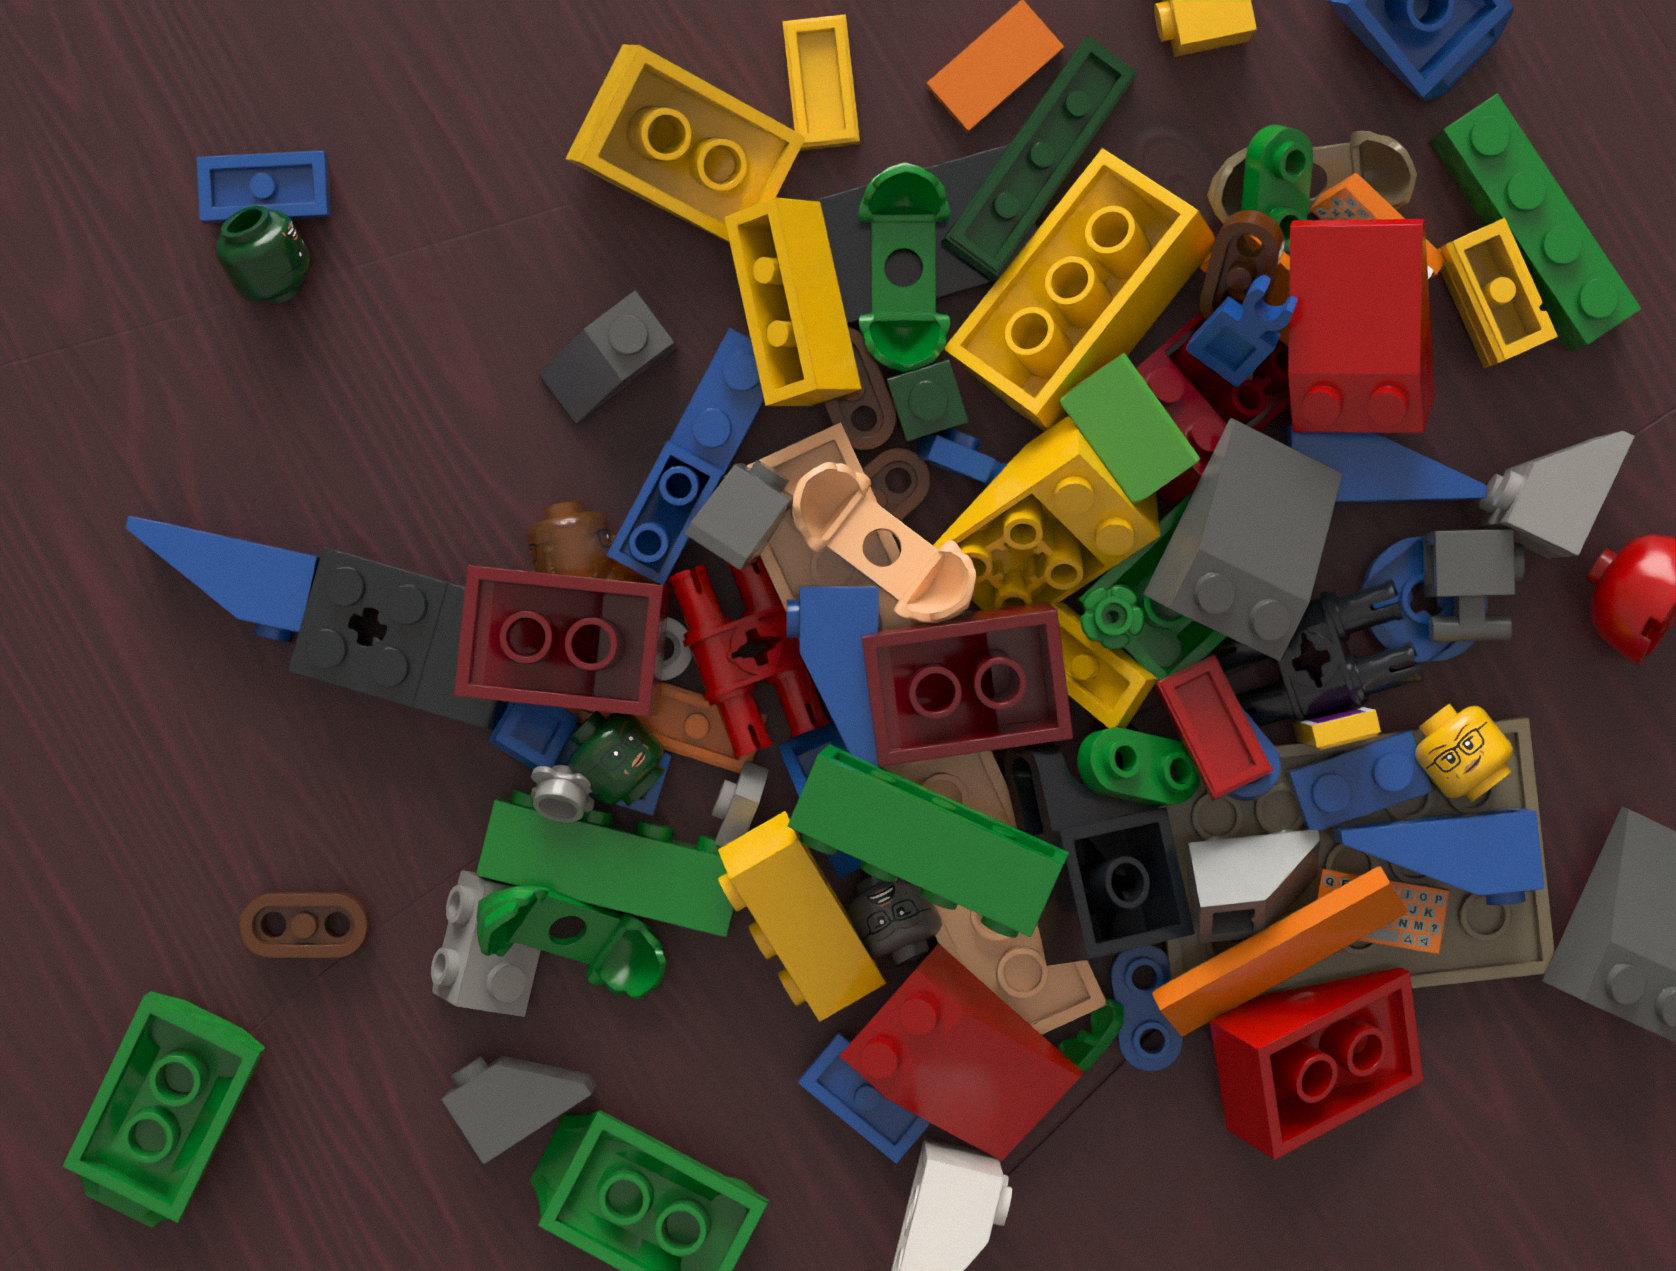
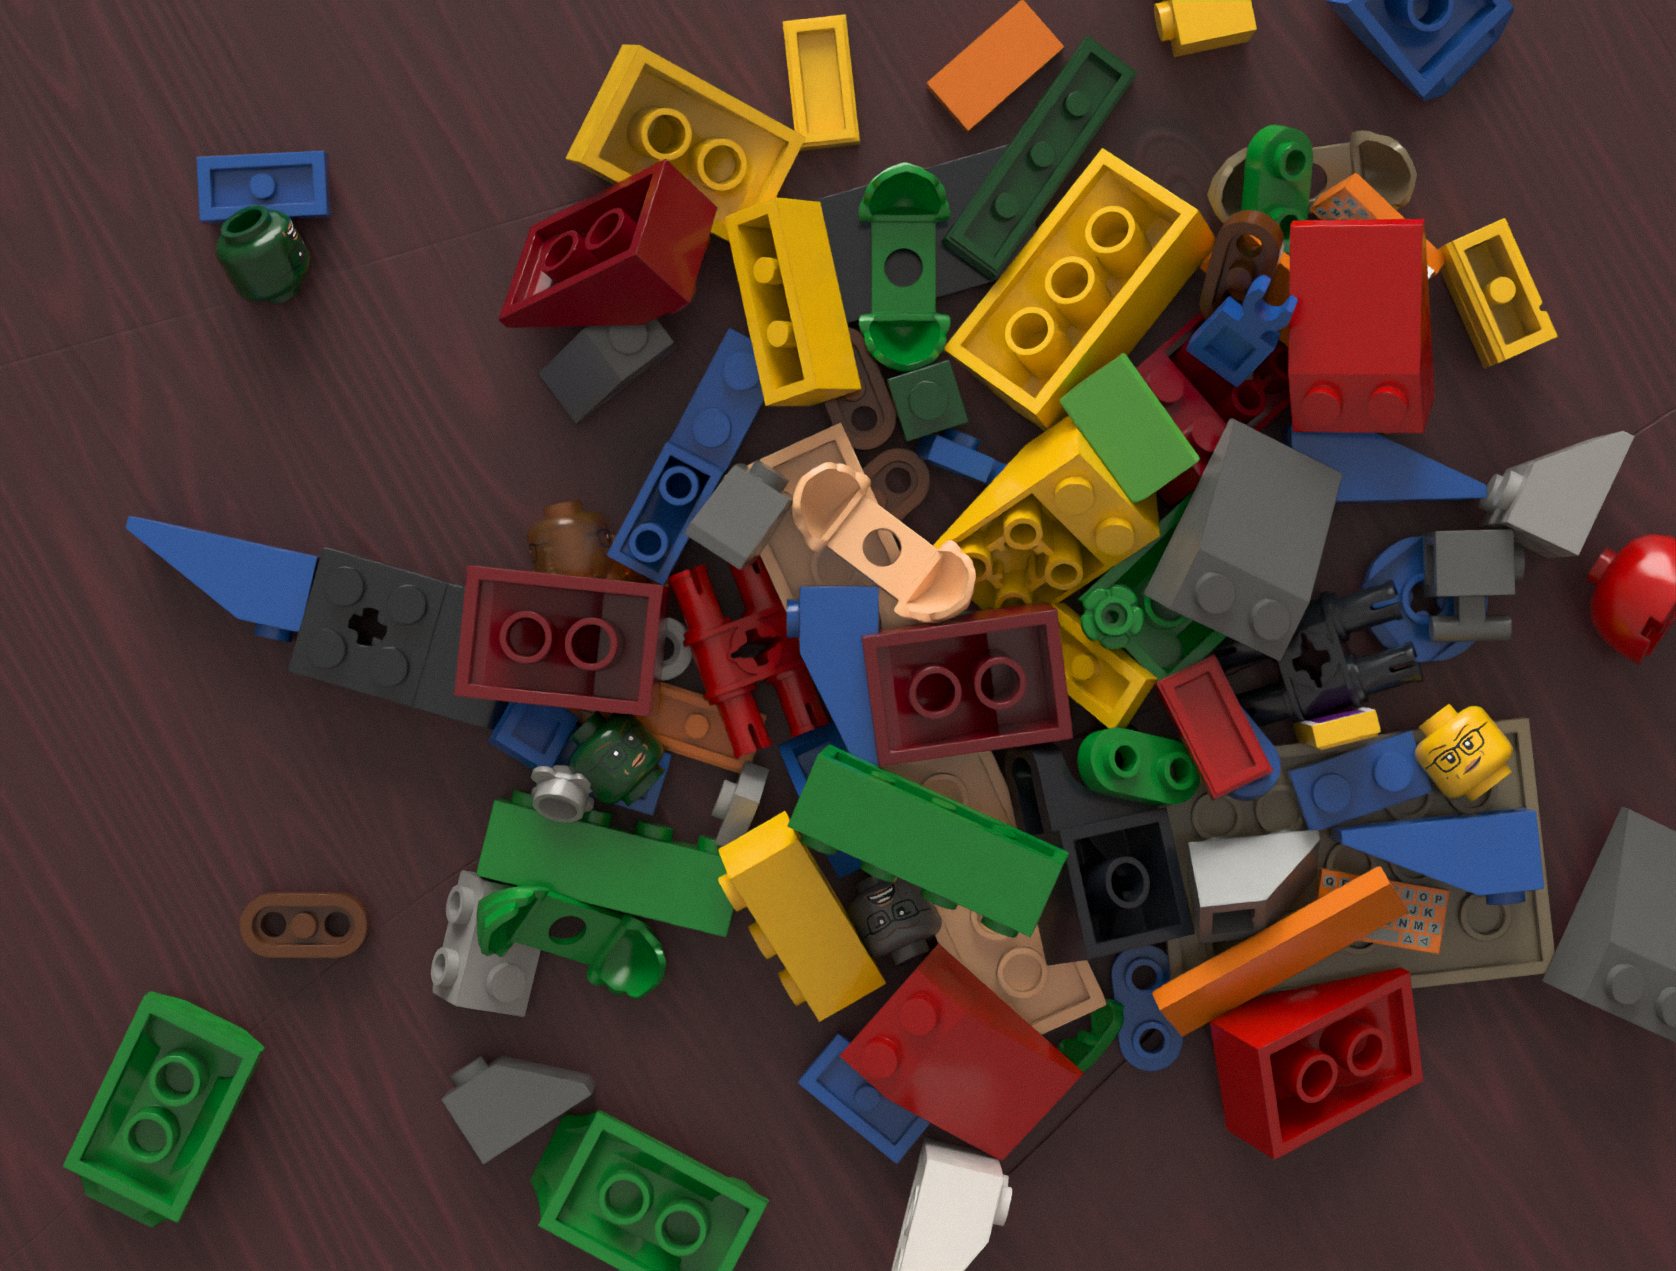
green brick [1429,93,1641,352] -> none
none -> dark red slope [498,159,718,328]

